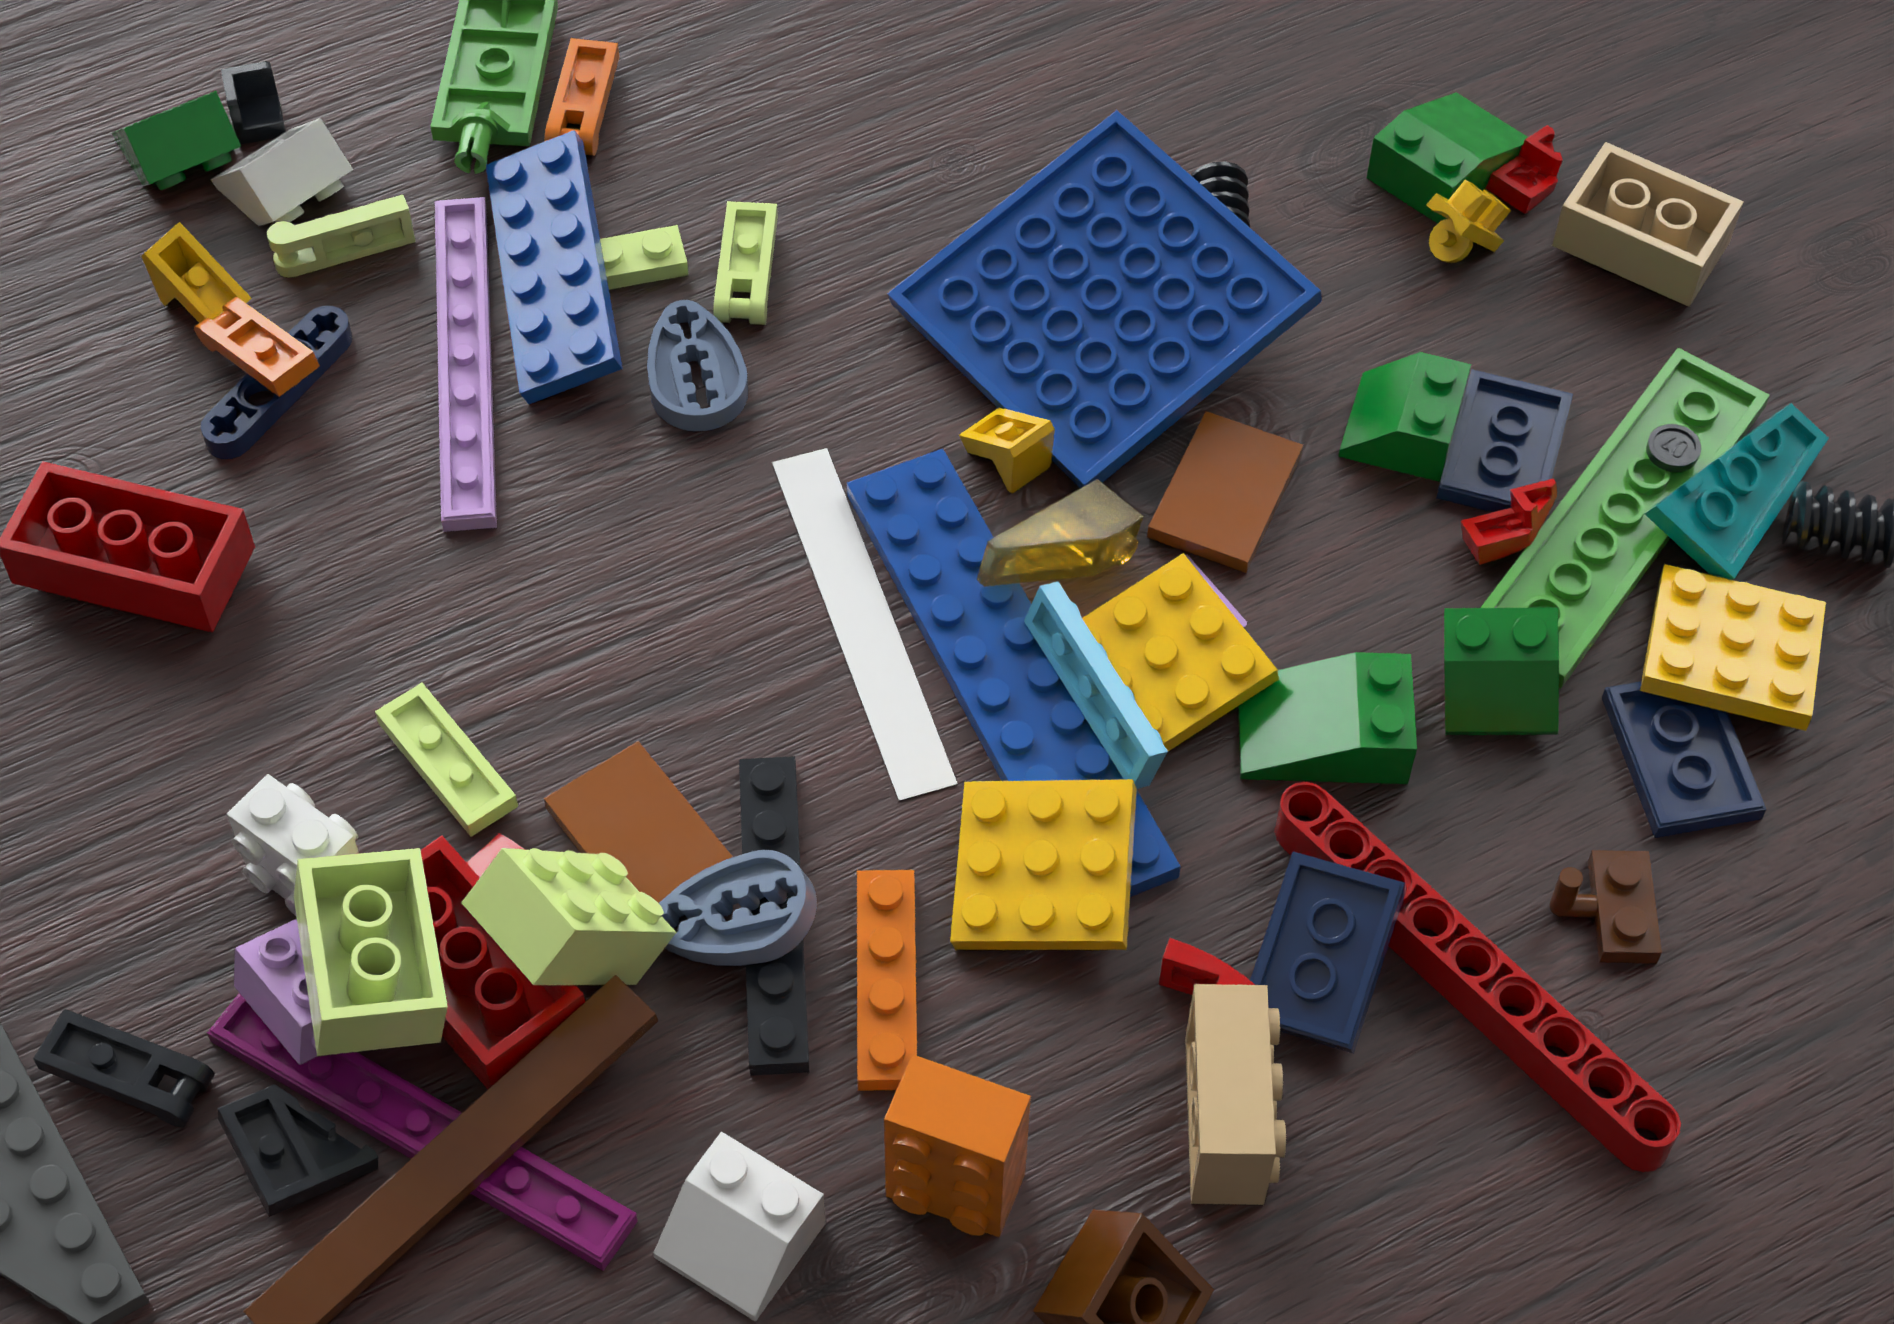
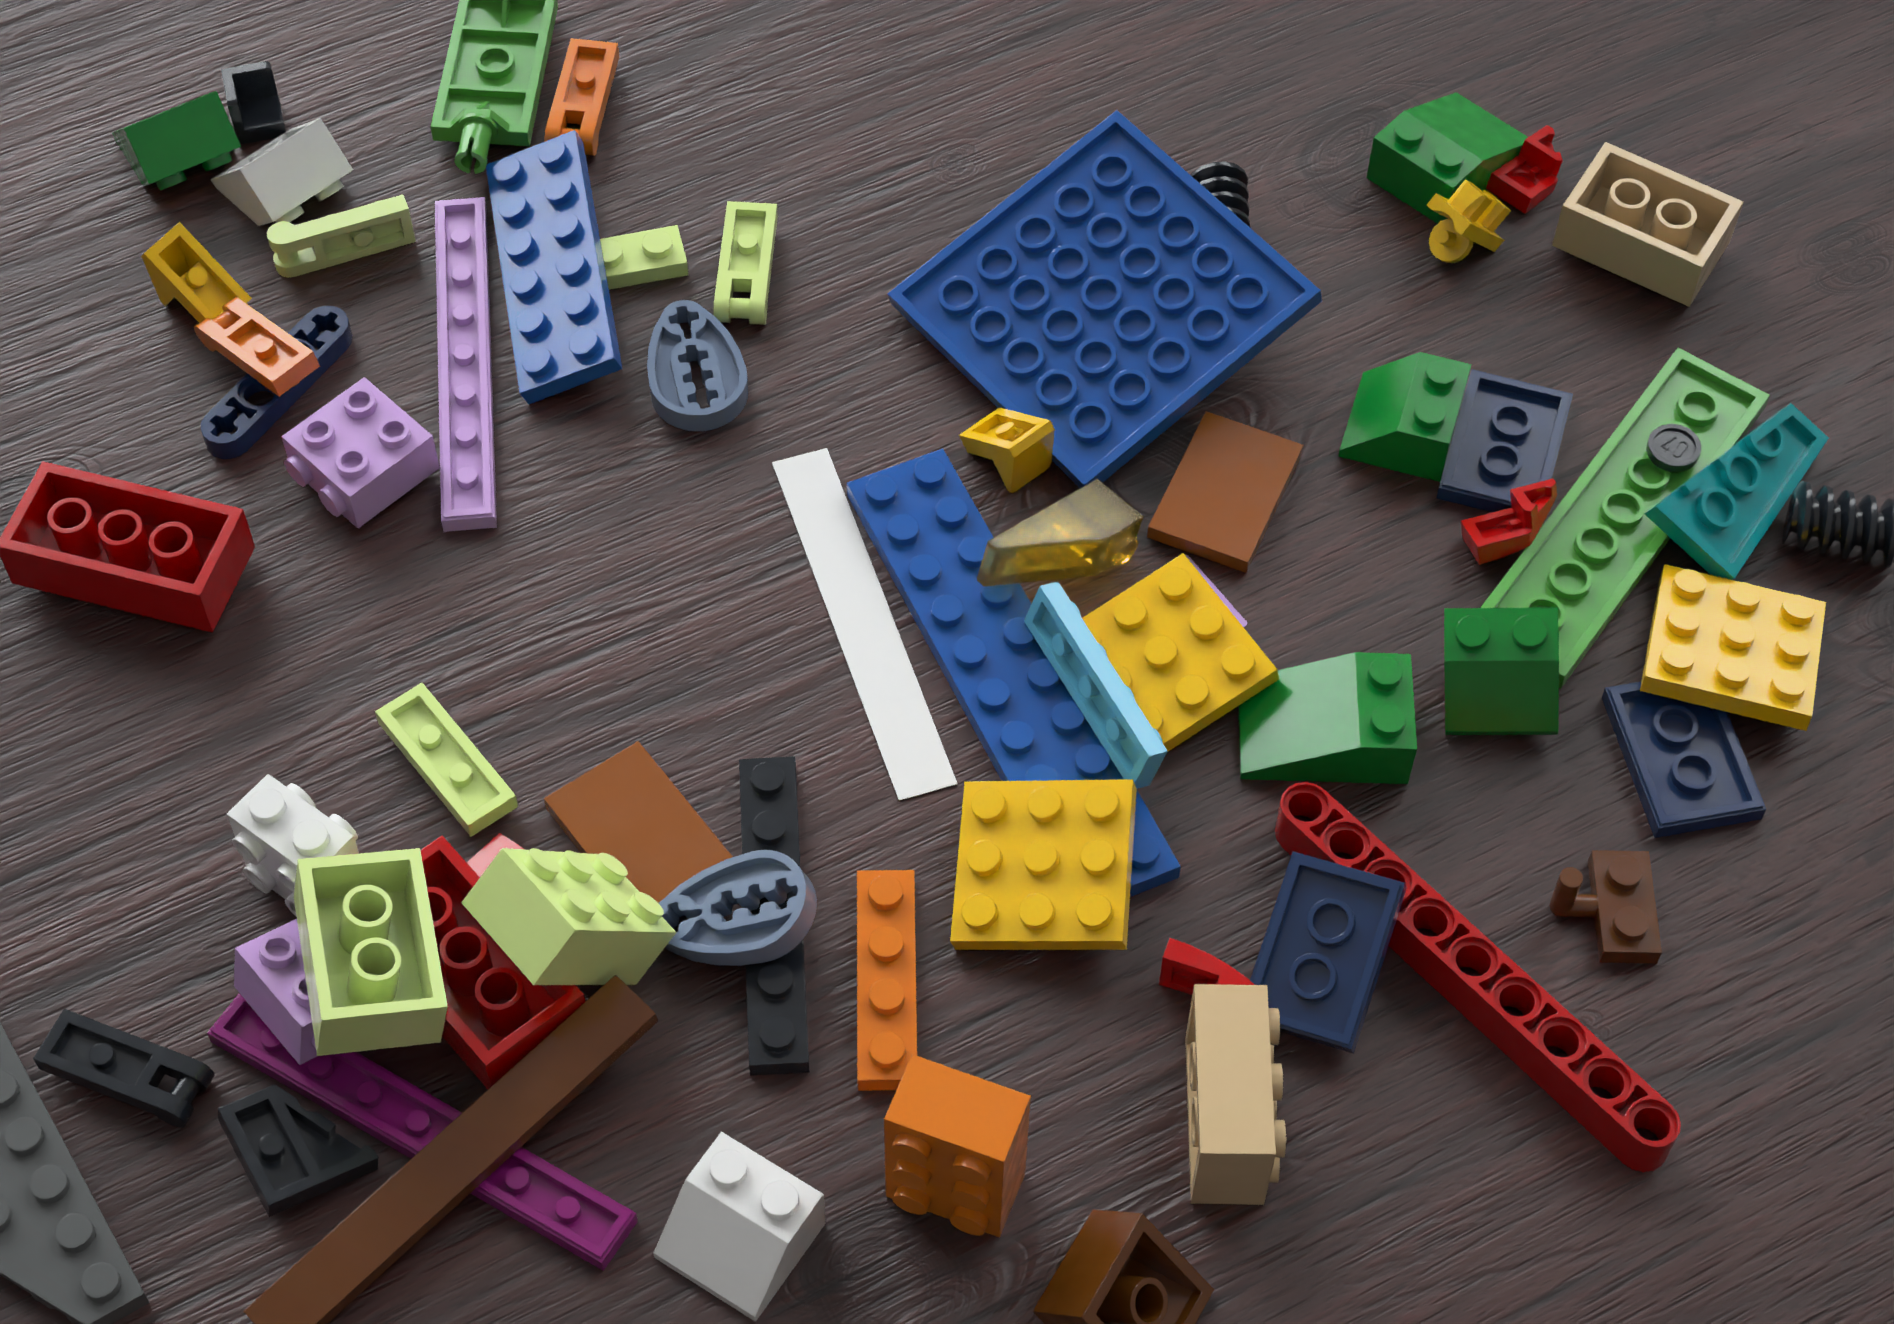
none -> lavender brick [281,377,440,528]

